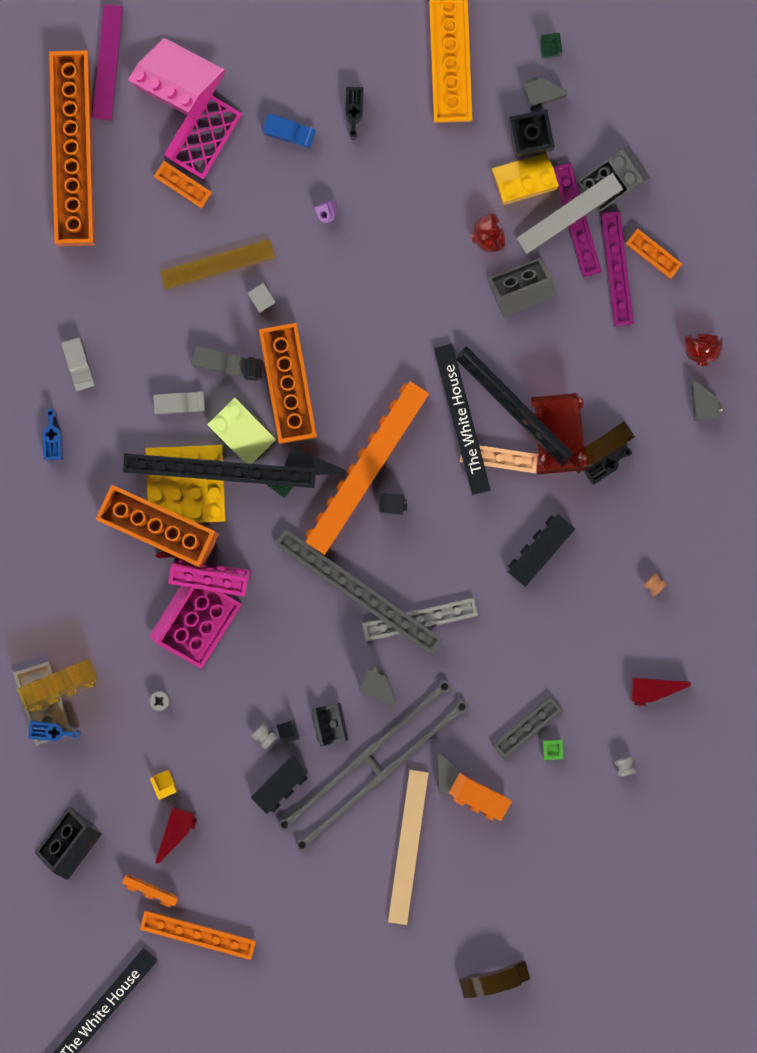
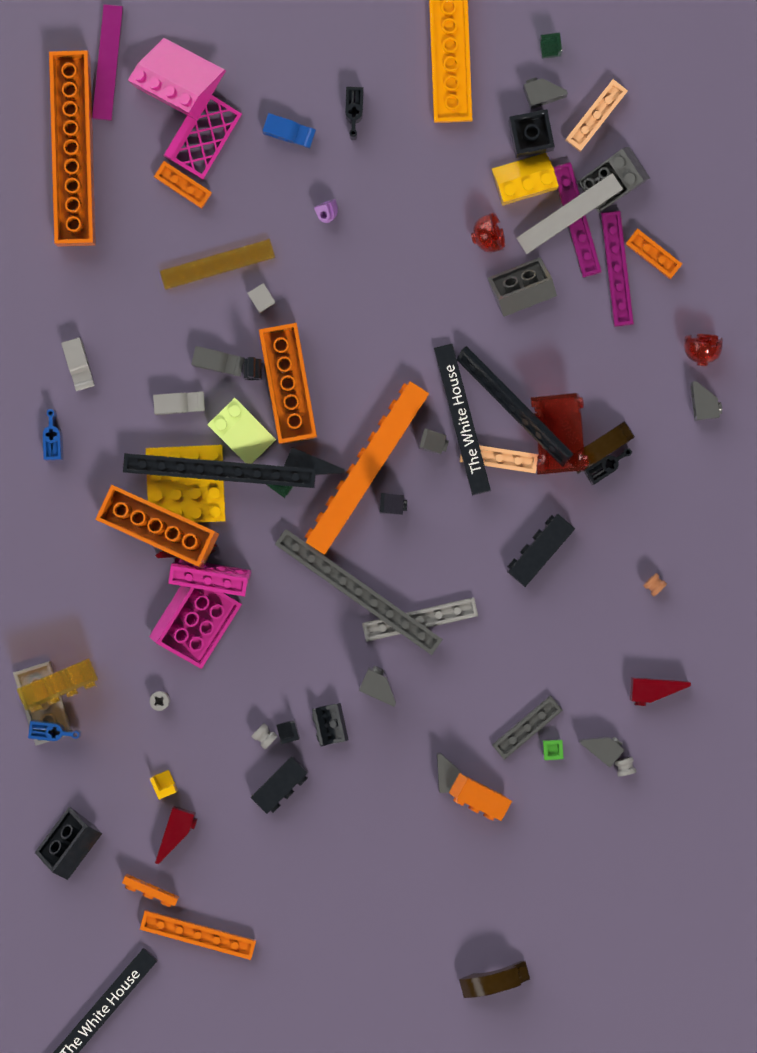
dark grey bar [279,681,468,851] -> none
tan tile [388,770,429,925] -> none
none -> dark grey slope [419,428,449,455]
none -> light nougat plate [565,79,628,152]
none -> dark grey slope [579,736,624,767]

